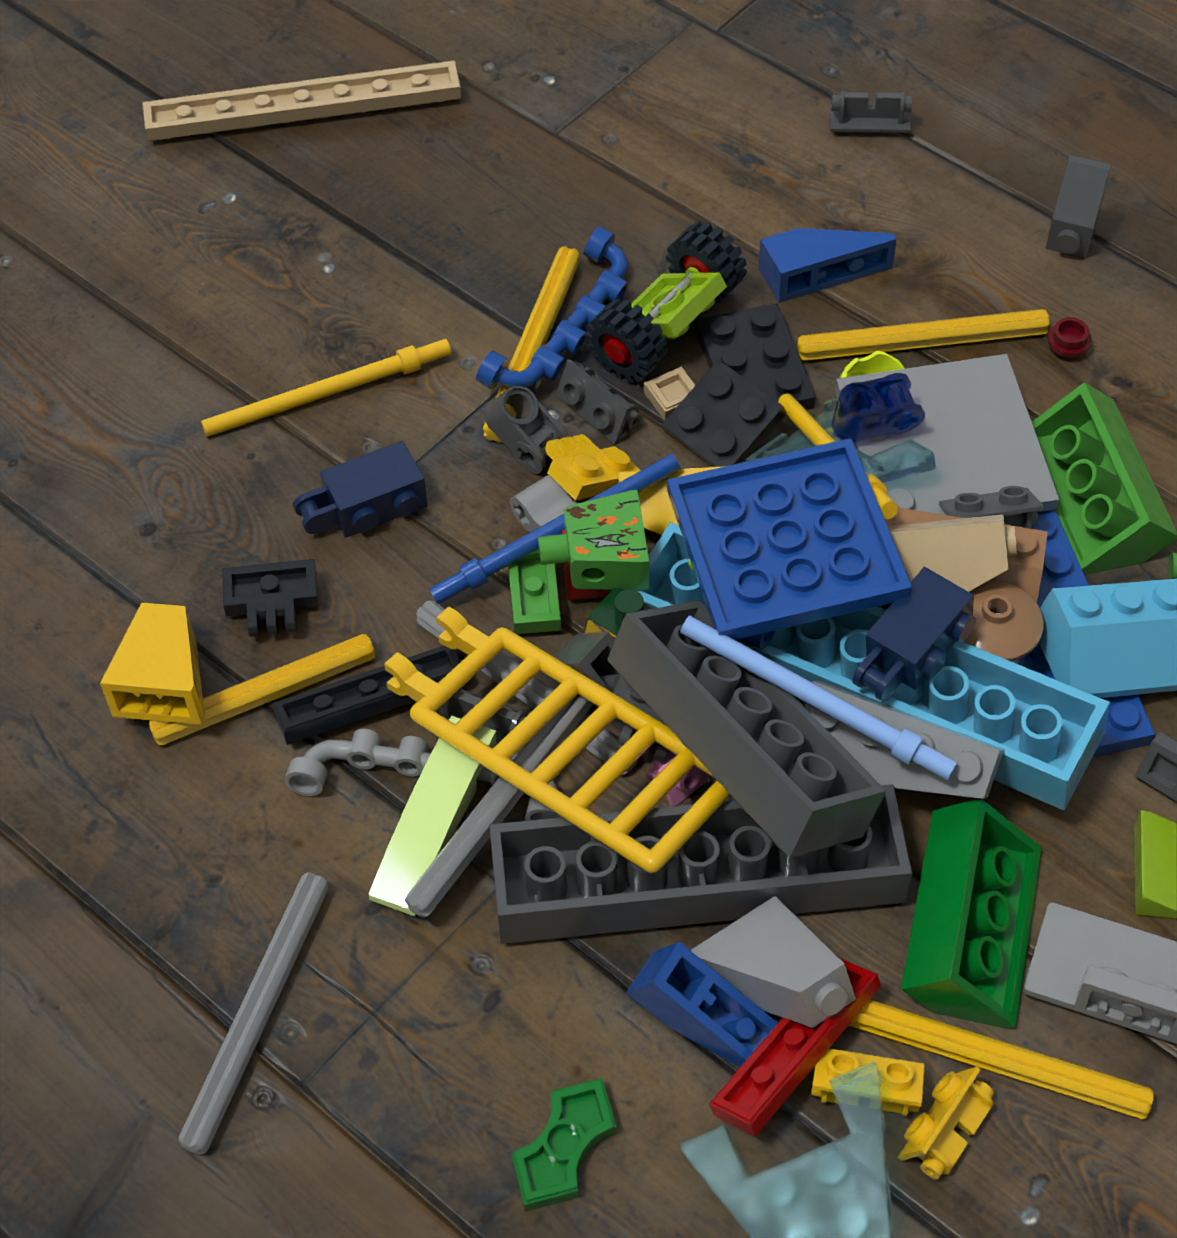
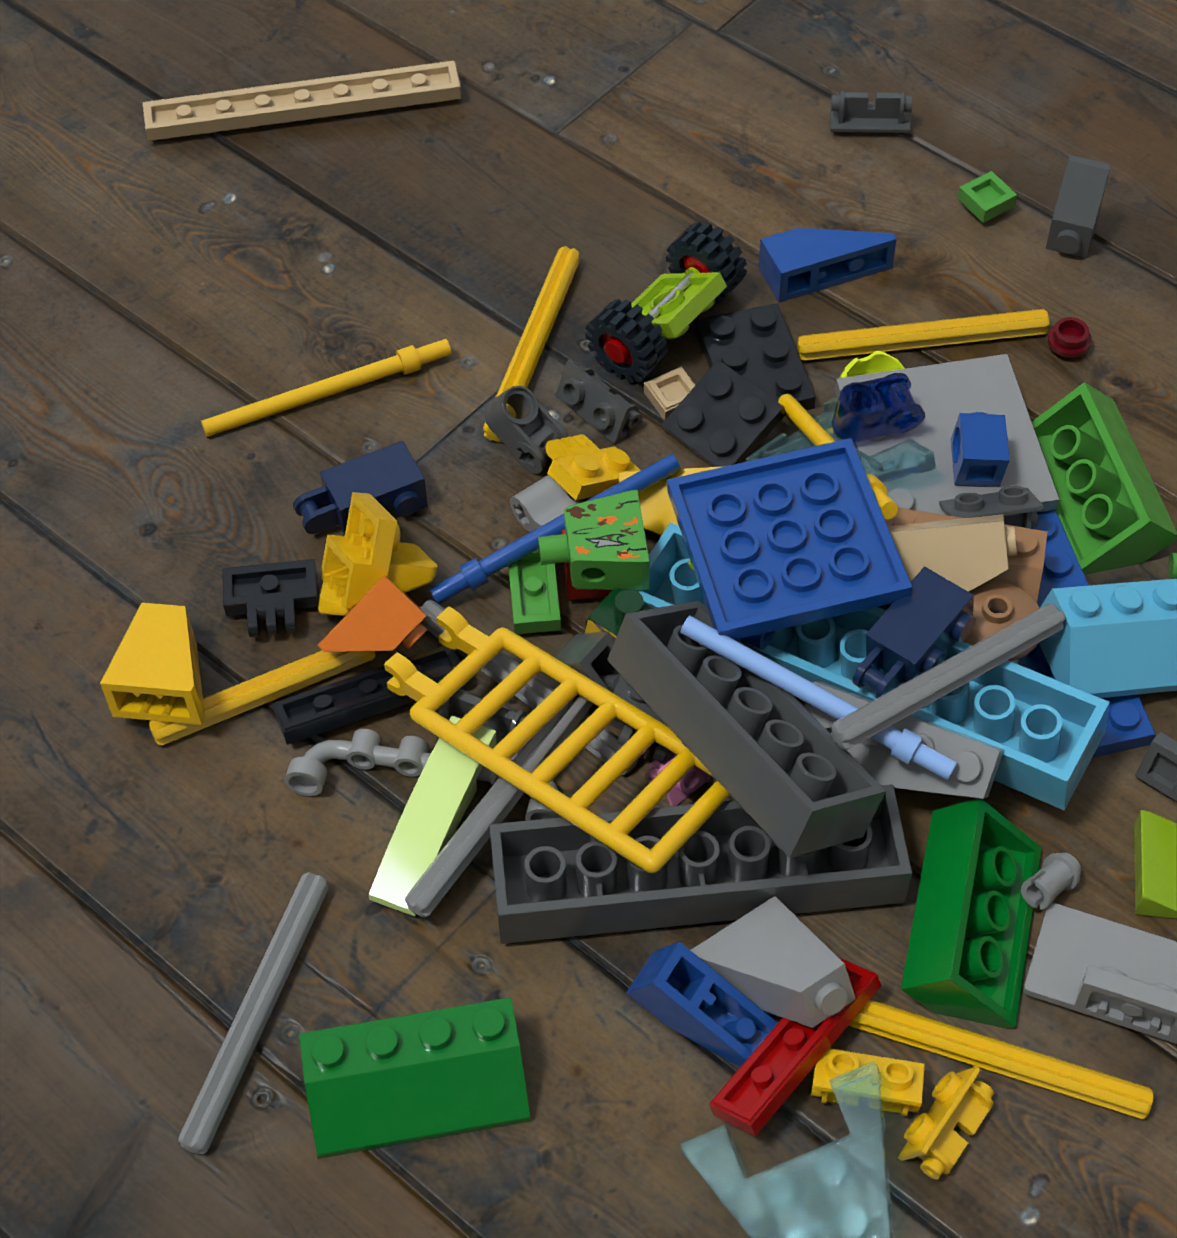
blue bar [476,226,628,390] -> none
green tile [511,1078,616,1212] -> none
none -> green slope [299,997,531,1159]
none -> orange slope [317,575,428,652]
none -> yellow piece [318,492,438,616]
none -> light grey axle [830,604,1065,750]
none -> blue brick [950,412,1010,487]
none -> bright green plate [958,171,1017,223]
none -> light grey pin [1021,852,1081,909]

